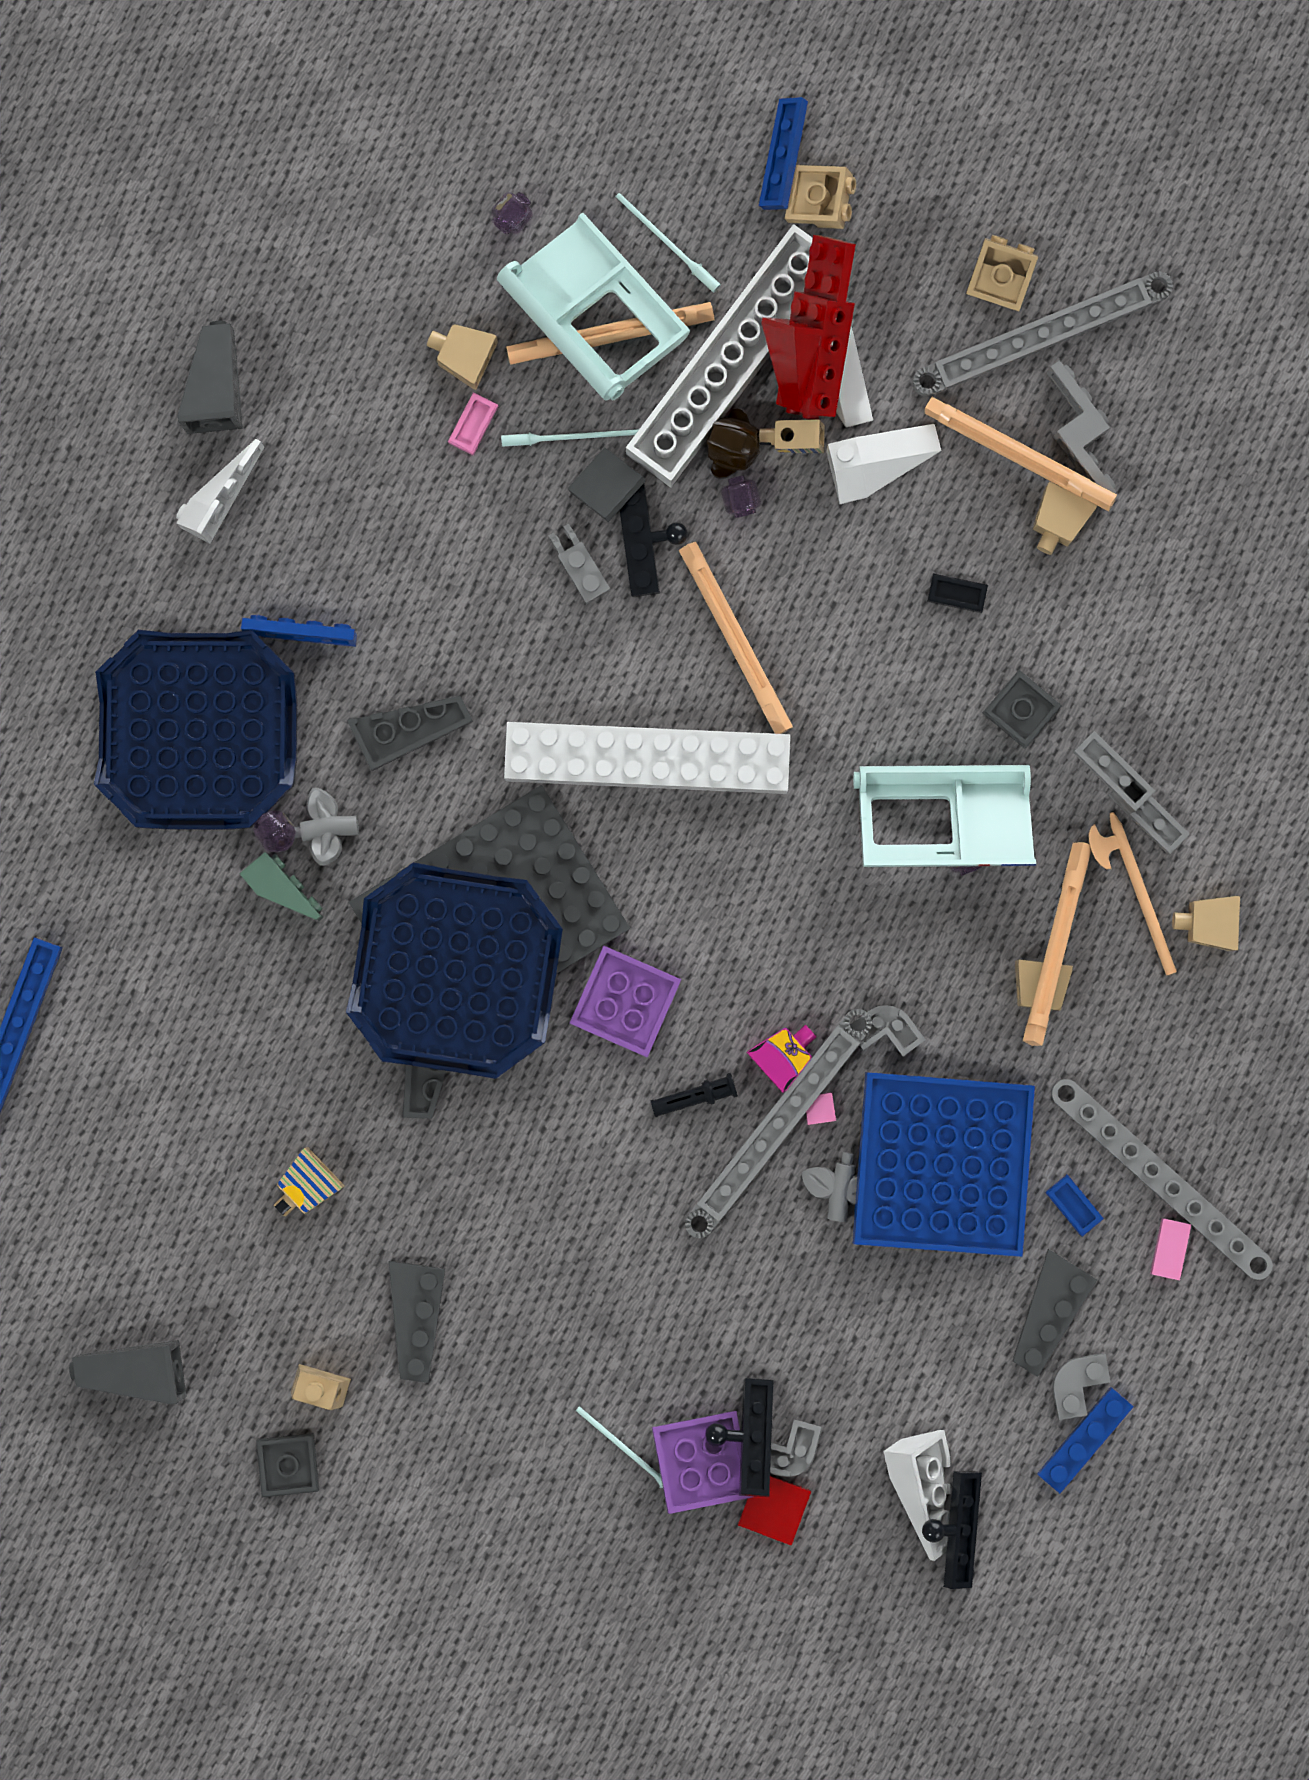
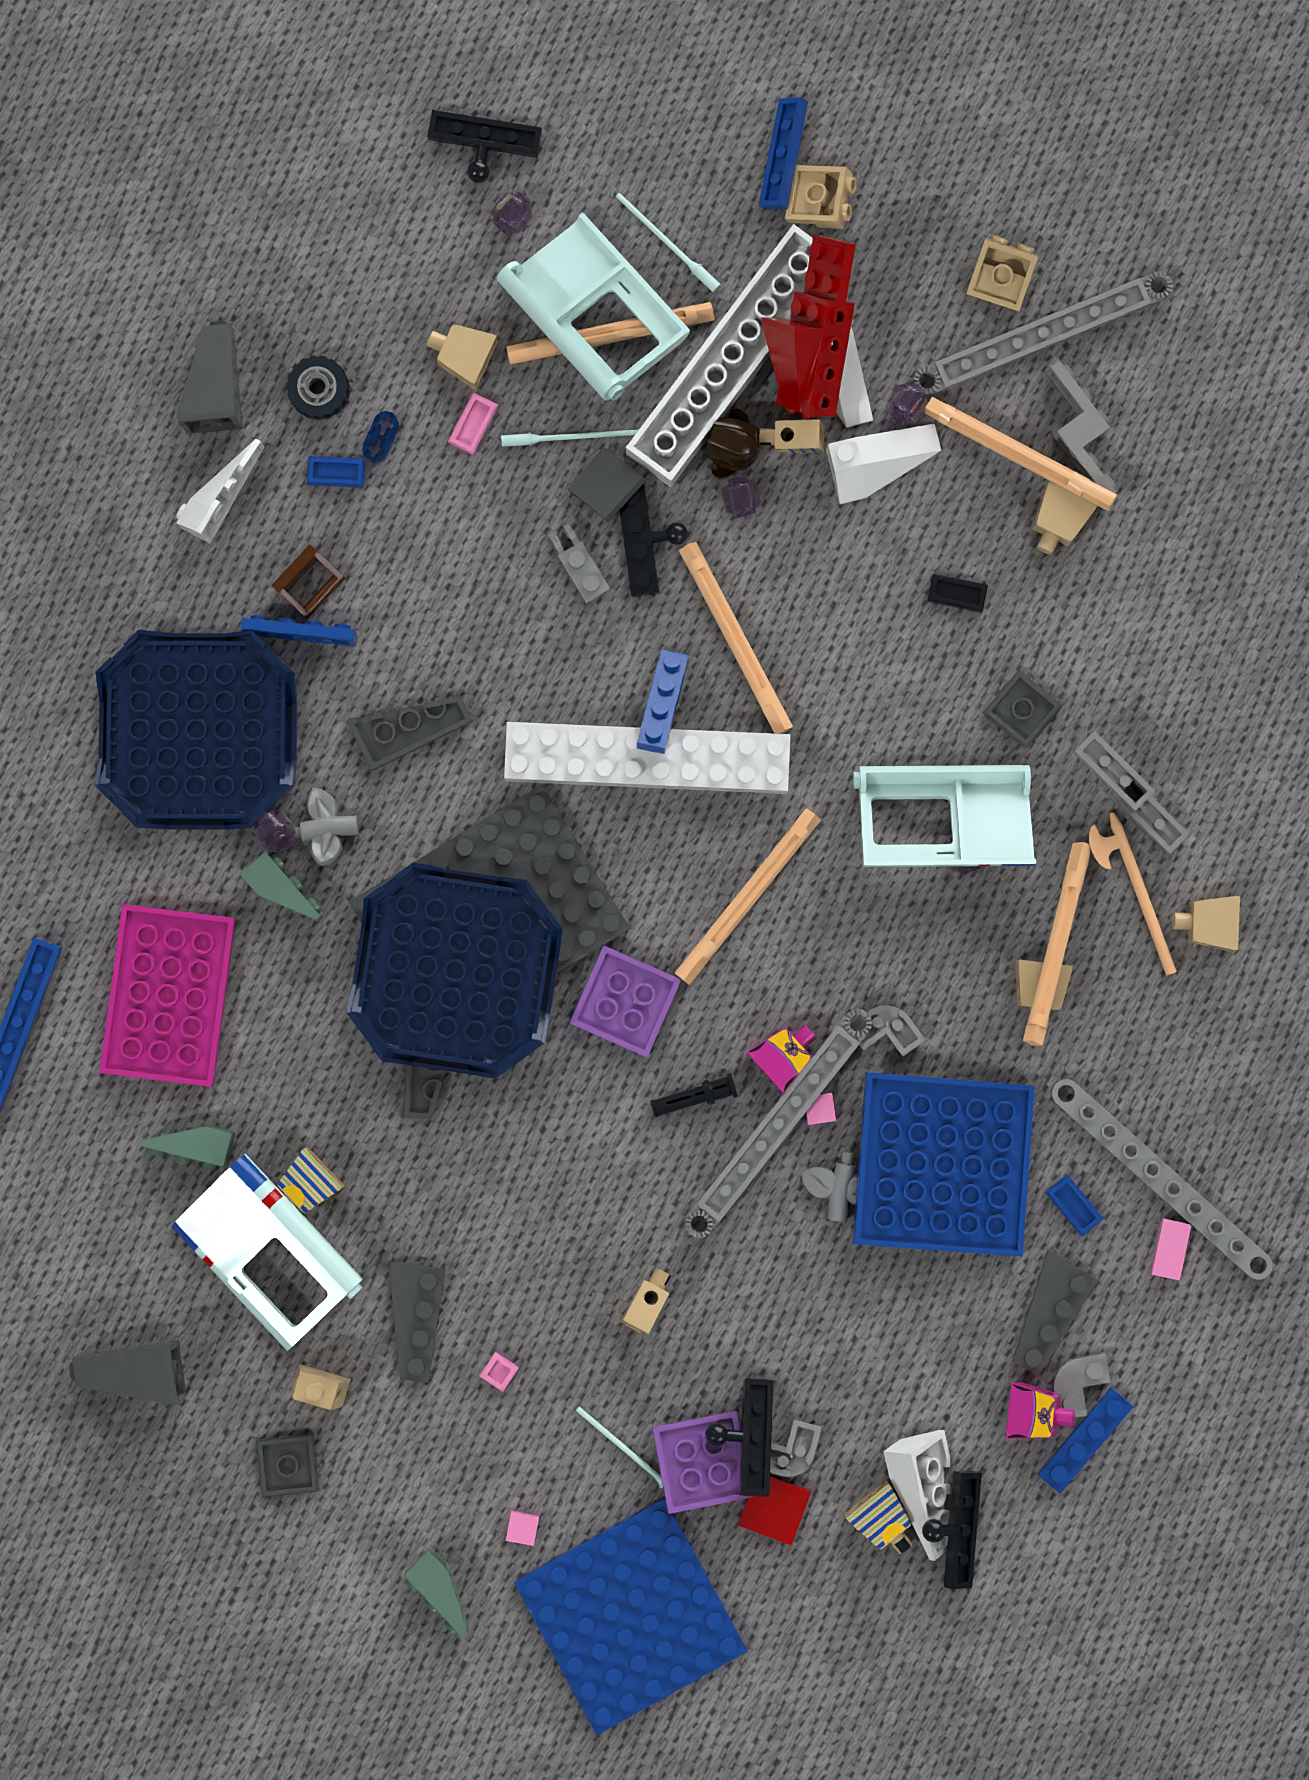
none -> dark pink plate [99,904,236,1087]
none -> sand green slope [140,1126,236,1170]
none -> light aqua piece [171,1154,363,1351]
none -> reddish brown tile [272,544,345,619]
none -> black wheel [286,355,350,420]
none -> blue tile [307,456,365,488]
none -> clear blue beam [362,411,399,464]
none -> sand green slope [404,1547,469,1638]
none -> black plate [427,110,542,183]
none -> bright pink tile [480,1352,519,1392]
none -> bright pink tile [506,1511,539,1546]
none -> blue plate [514,1497,748,1736]
none -> tan torso [620,1268,671,1336]
none -> plate [637,650,689,754]
none -> light nougat piece [675,808,821,985]
none -> torso [844,1480,913,1554]
none -> clear purple head [886,382,927,426]
none -> dark pink torso [1006,1381,1075,1439]

